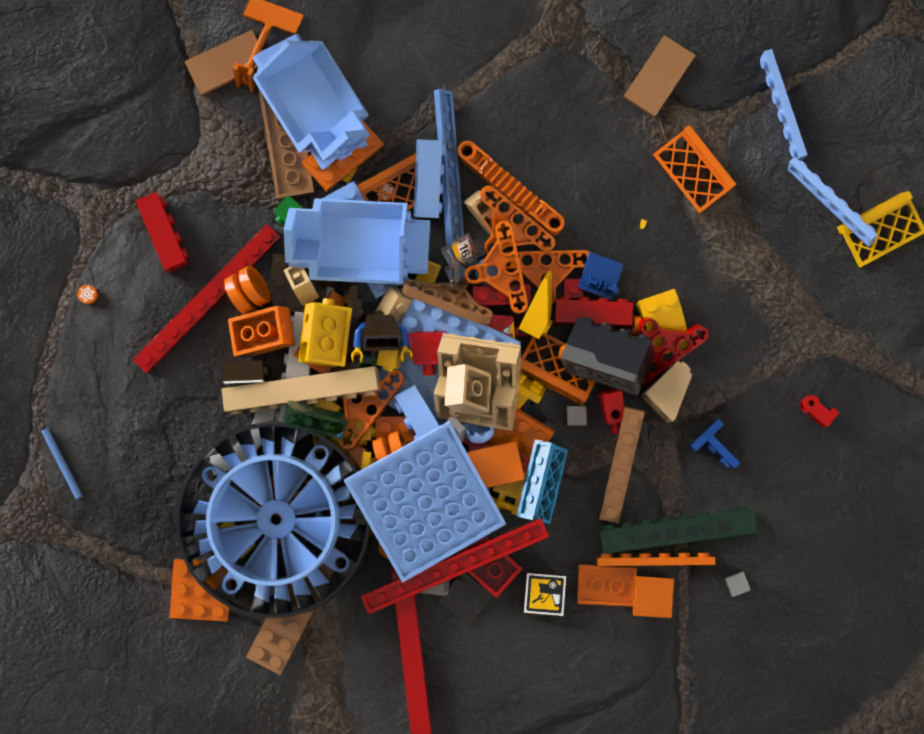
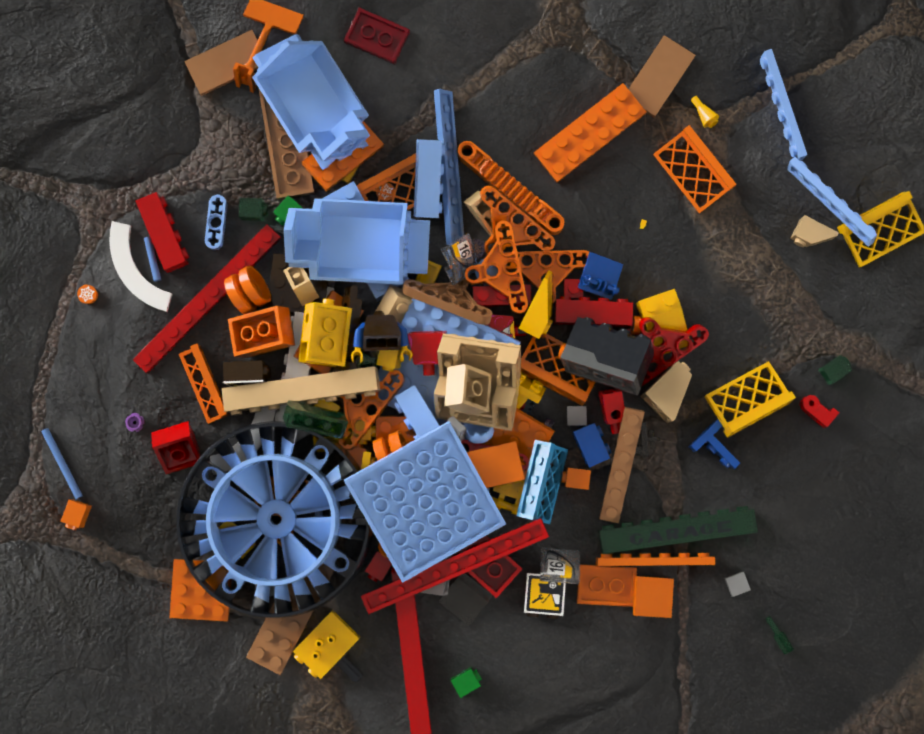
none -> orange brick [60,499,92,530]
none -> white tile [109,221,172,312]
none -> medium lavender plate [125,413,144,432]
none -> medium blue piece [144,237,161,282]
none -> red slope [151,421,201,474]
none -> orange fence [179,344,230,424]
none -> light blue beam [205,195,228,250]
none -> clear green brick [239,198,268,221]
none -> yellow piece [293,610,363,683]
none -> dark red tile [344,8,410,65]
none -> red brick [365,551,392,582]
none -> green brick [451,667,482,698]
none -> orange plate [534,83,646,183]
none -> slope [540,547,580,584]
none -> orange brick [561,468,591,490]
none -> blue brick [572,423,611,468]
none -> yellow cone [691,96,719,128]
none -> yellow fence [704,361,796,438]
none -> clear green axle [766,616,794,655]
none -> tan slope [790,215,839,247]
none -> clear green brick [818,355,852,385]

